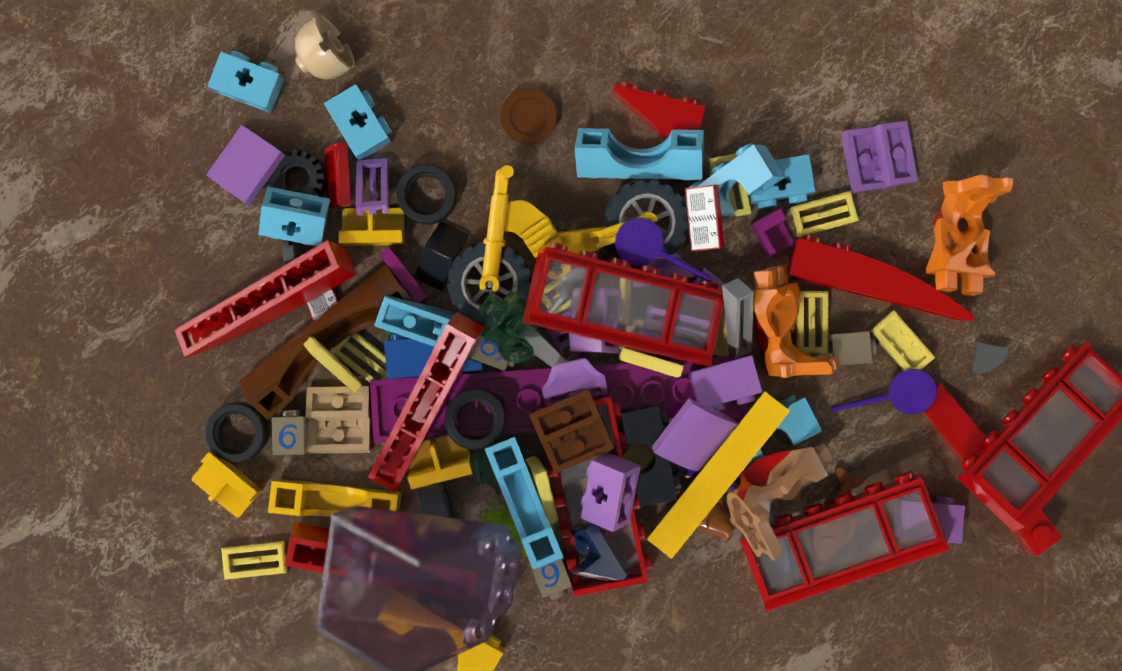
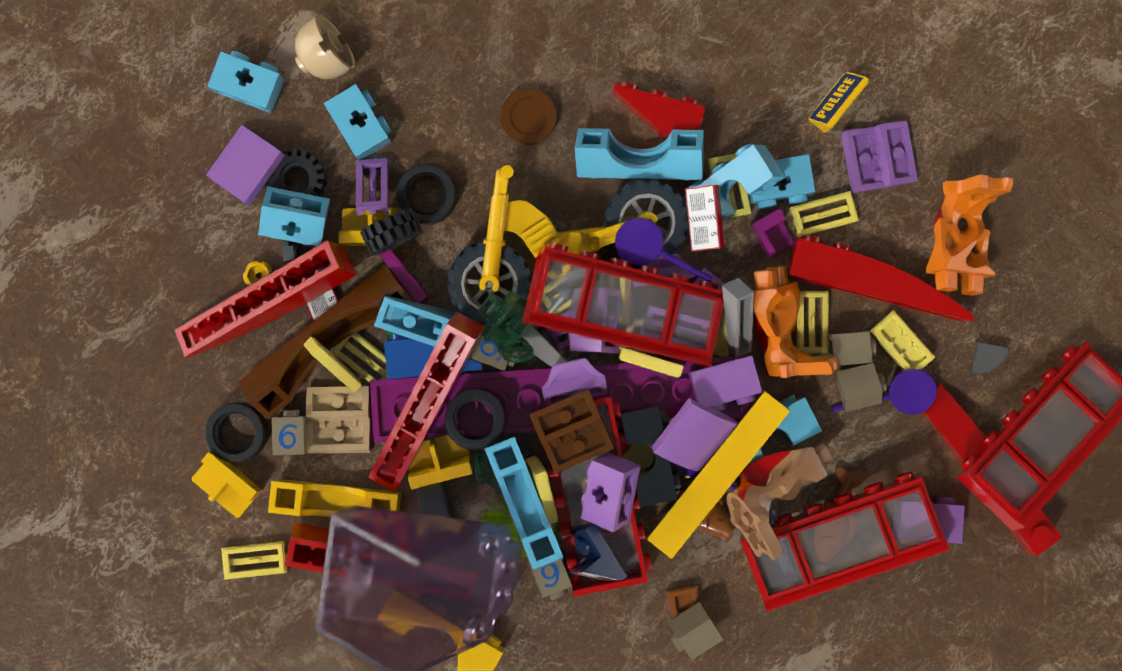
red tile [325,143,351,209] -> none
black slope [414,222,468,290] -> none
none -> yellow plate [243,261,273,285]
none -> black tyre [360,208,423,256]
none -> dark orange tile [666,584,698,619]
none -> dark tan brick [668,602,723,660]
none -> slope [809,72,869,133]
none -> dark tan brick [837,363,887,412]

